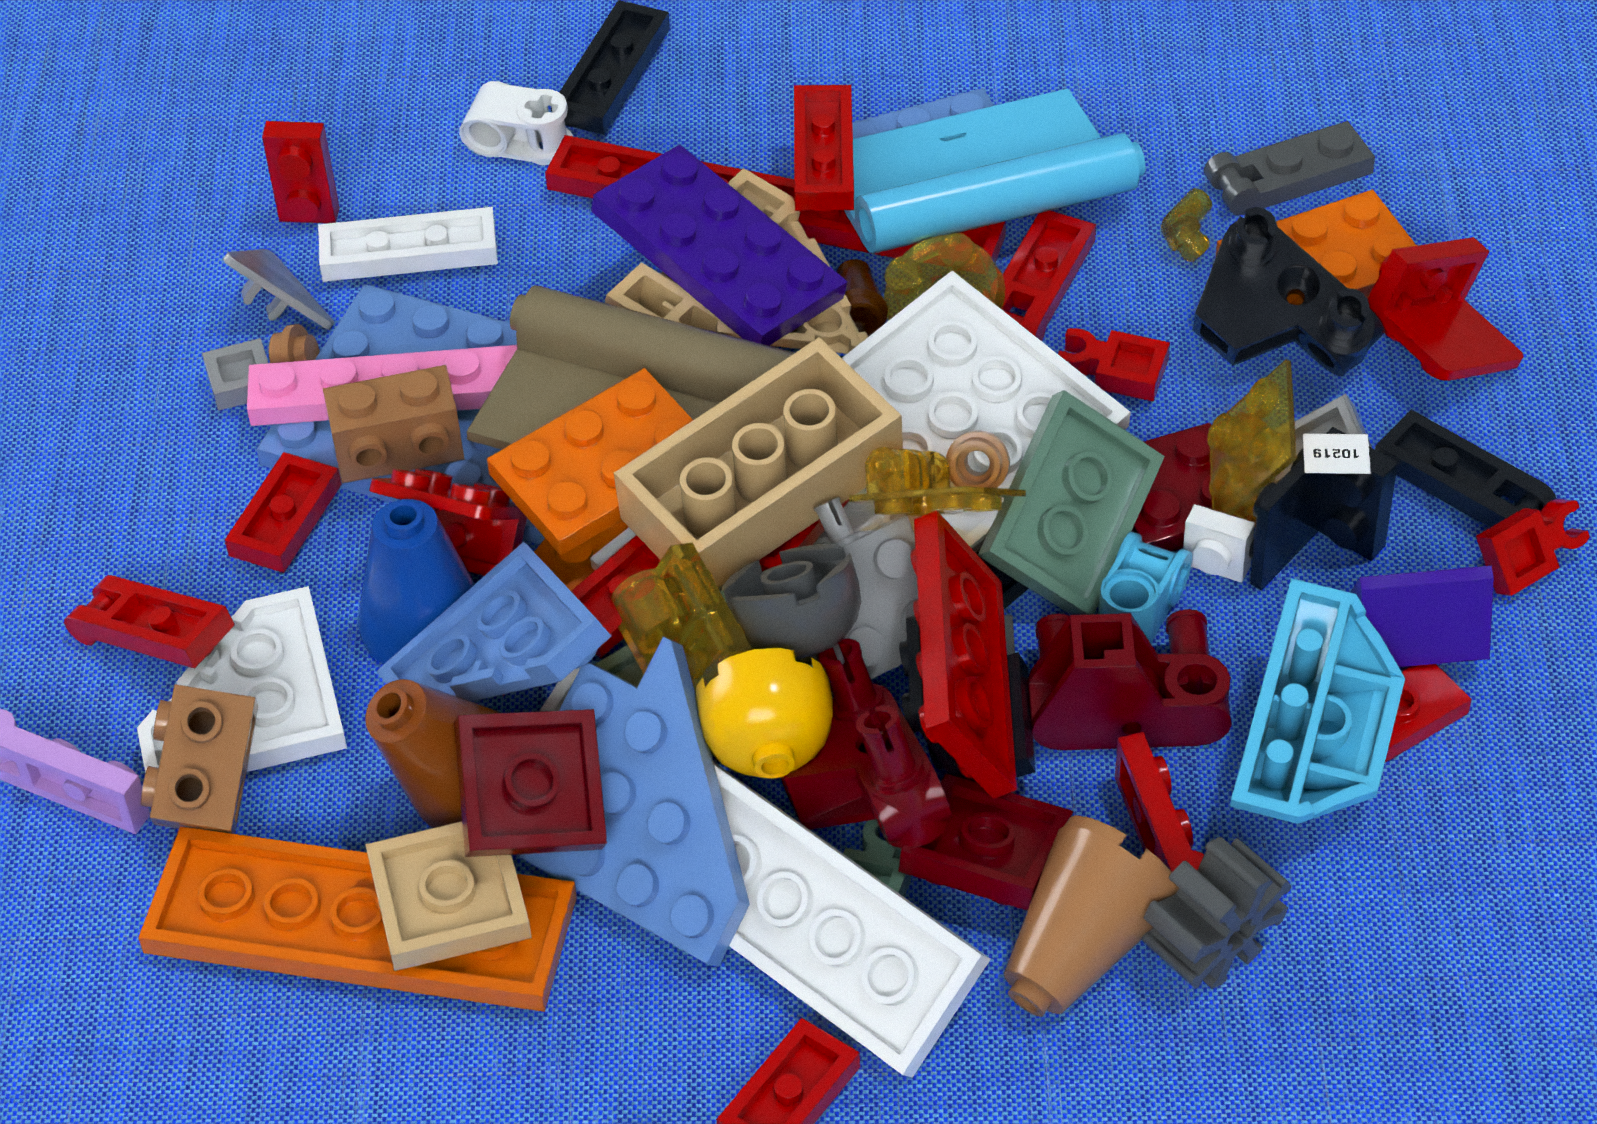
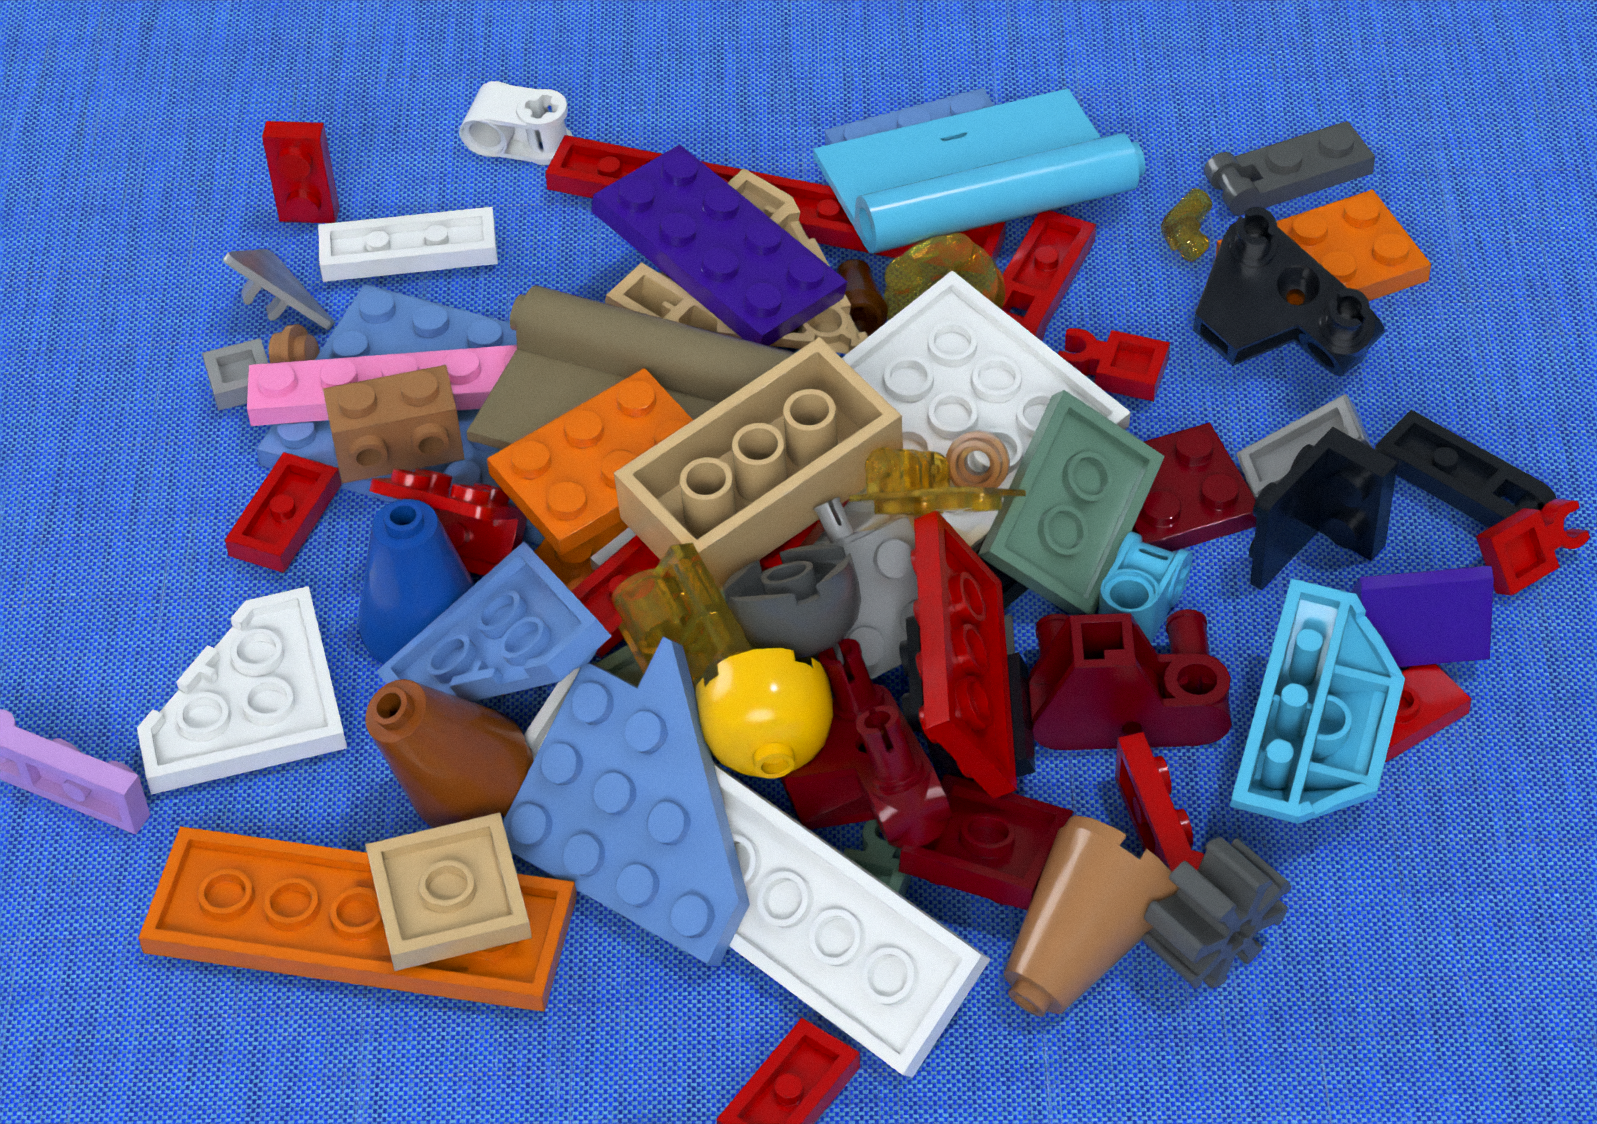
red plate [64,575,235,669] -> none
medium nougat brick [141,684,258,834] -> none
dark red plate [454,709,607,857] -> none
black plate [551,0,670,135] -> none
red plate [794,85,854,213] -> none
white plate [1183,504,1255,583] -> none
clear yellow hinge [1207,359,1297,528] -> none
white sticker [1303,433,1371,474] -> none
red bracket [1368,237,1523,381] -> none

